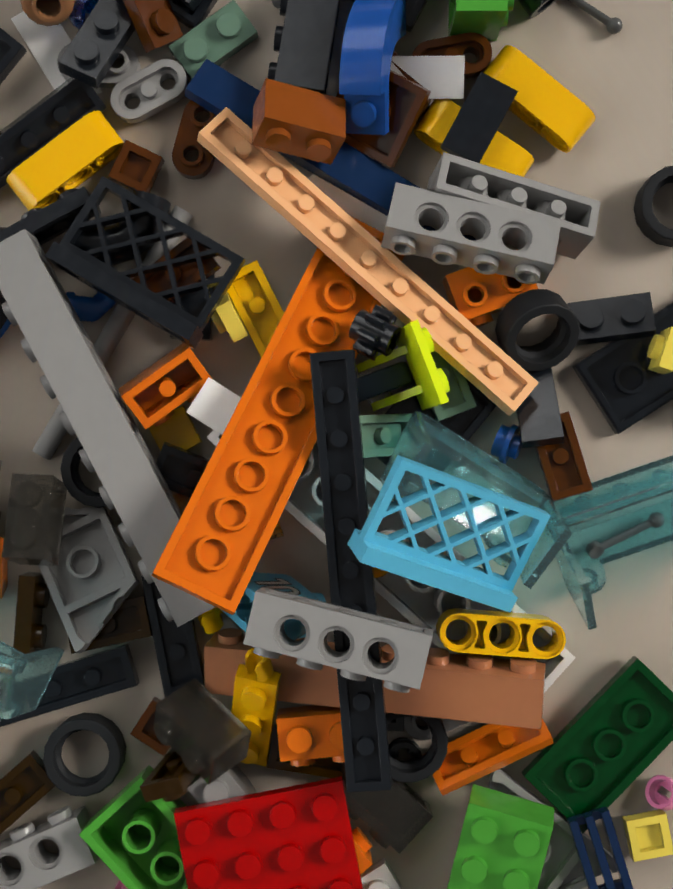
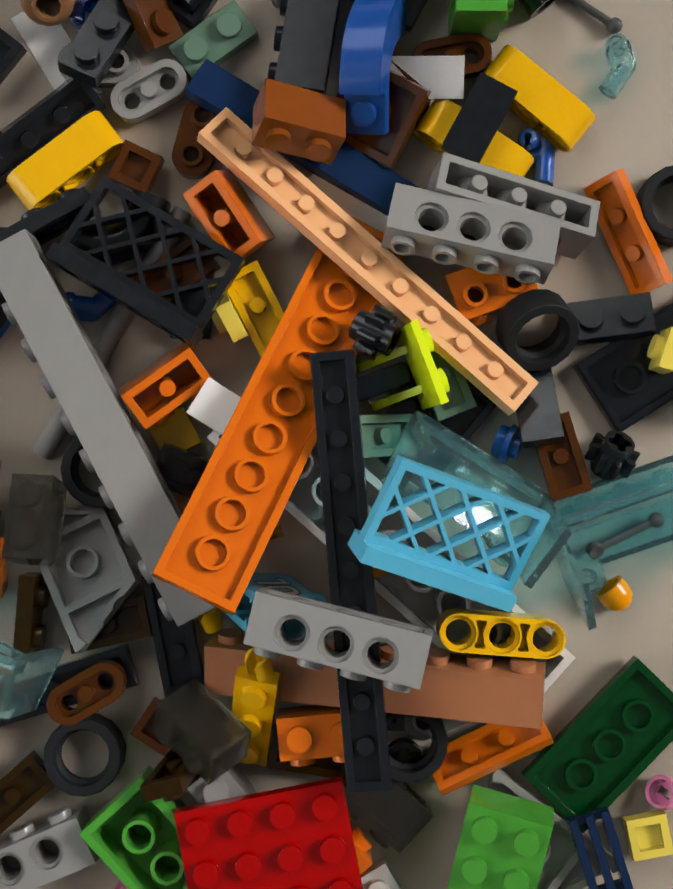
none -> reddish brown plate [46,660,127,726]
none -> orange brick [182,169,276,265]
none -> blue arm [518,128,555,186]
none -> orange plate [583,169,673,295]
none -> black gear [584,430,640,481]
none -> light orange hinge [596,575,633,611]
none -> clear light blue arm [599,33,636,99]

